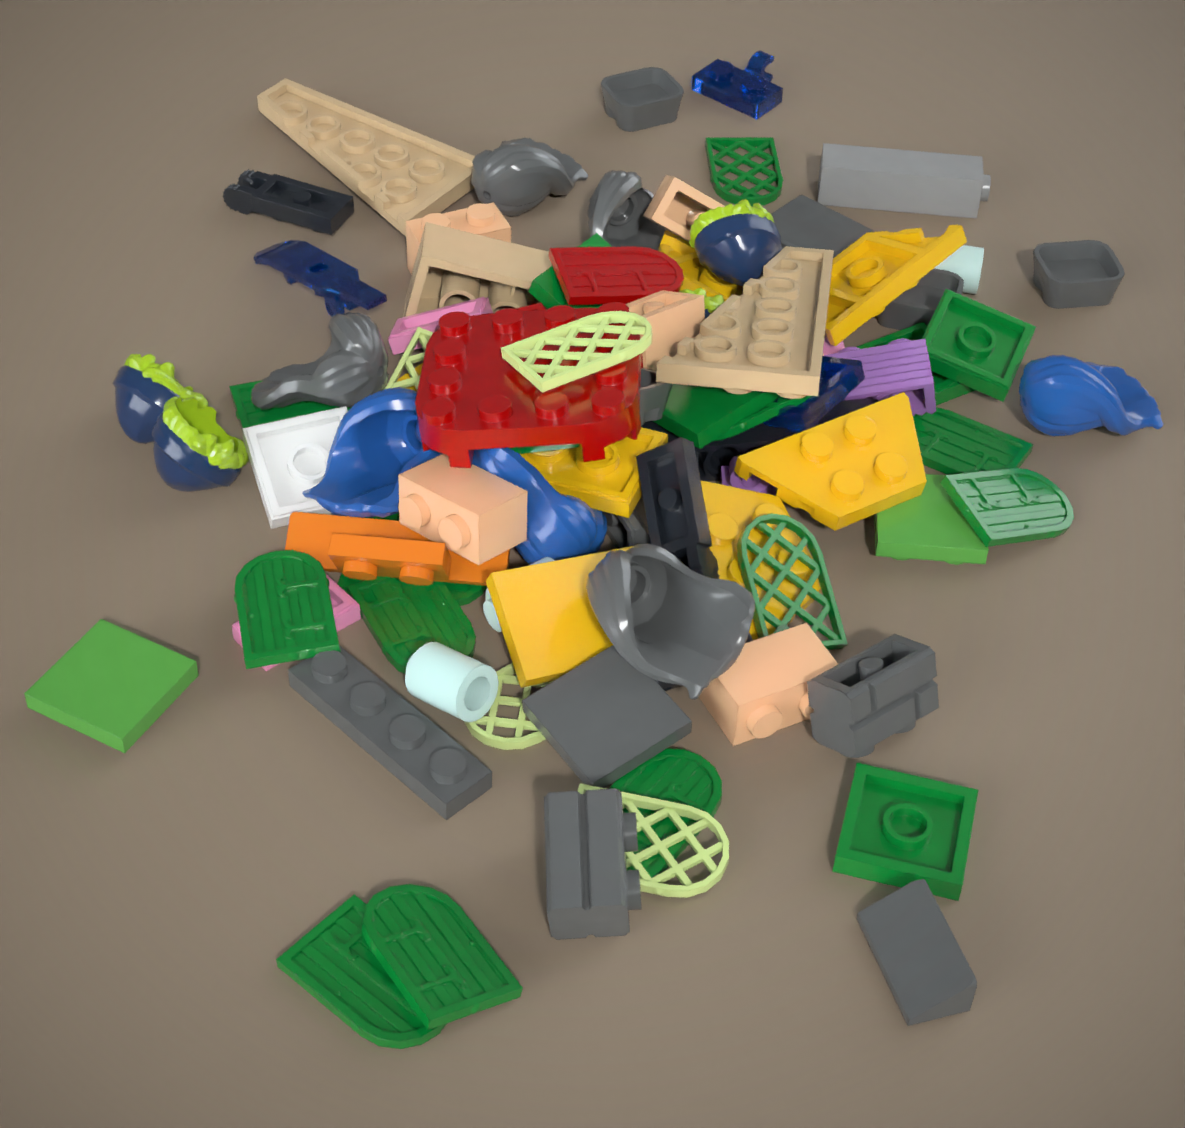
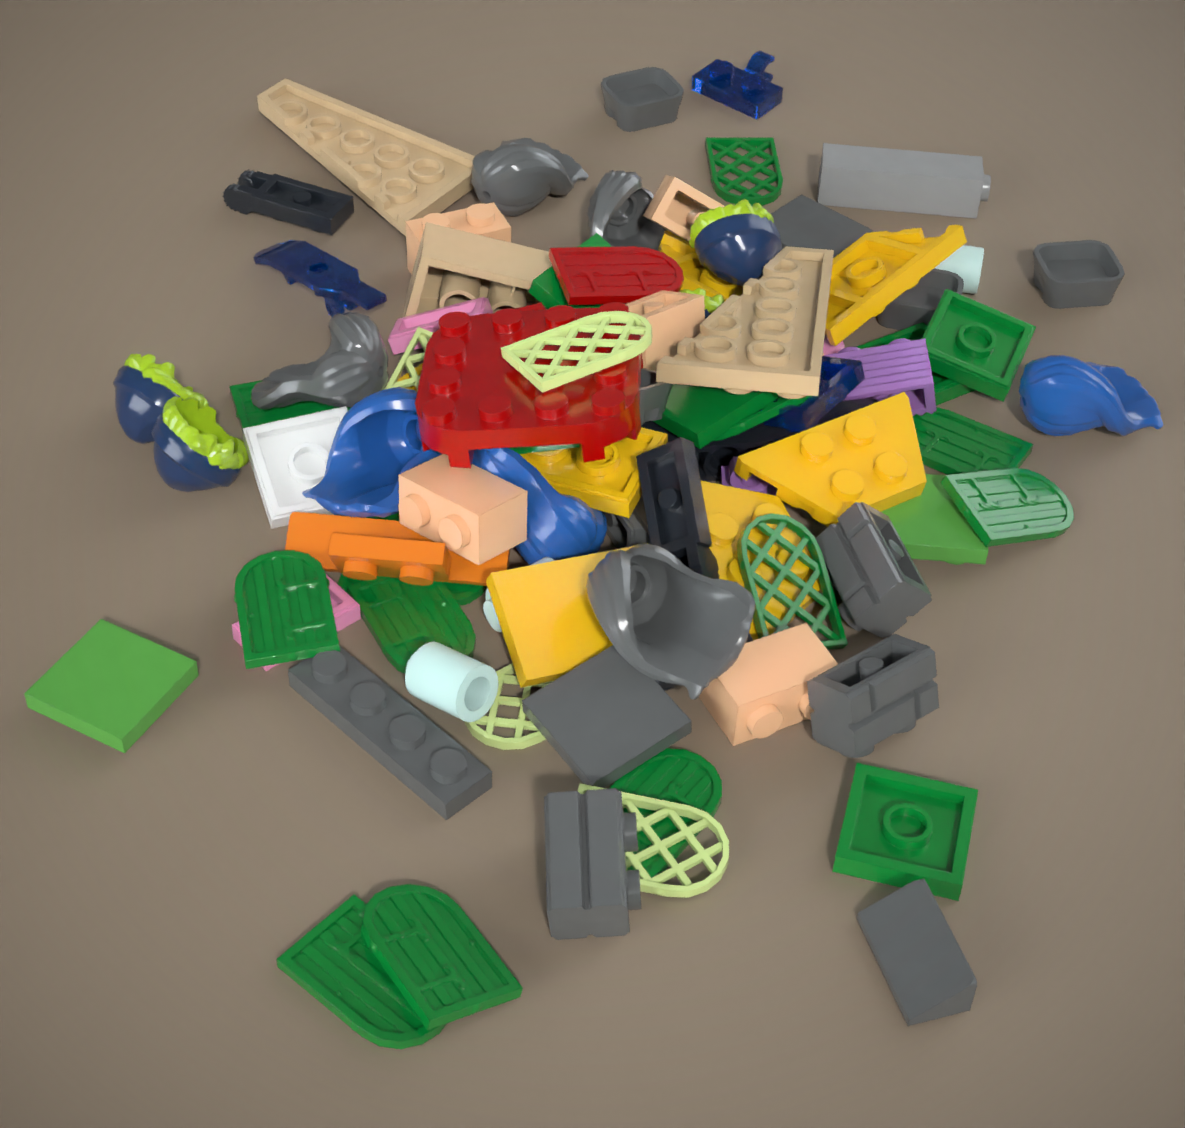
none -> dark grey brick [816,502,932,638]

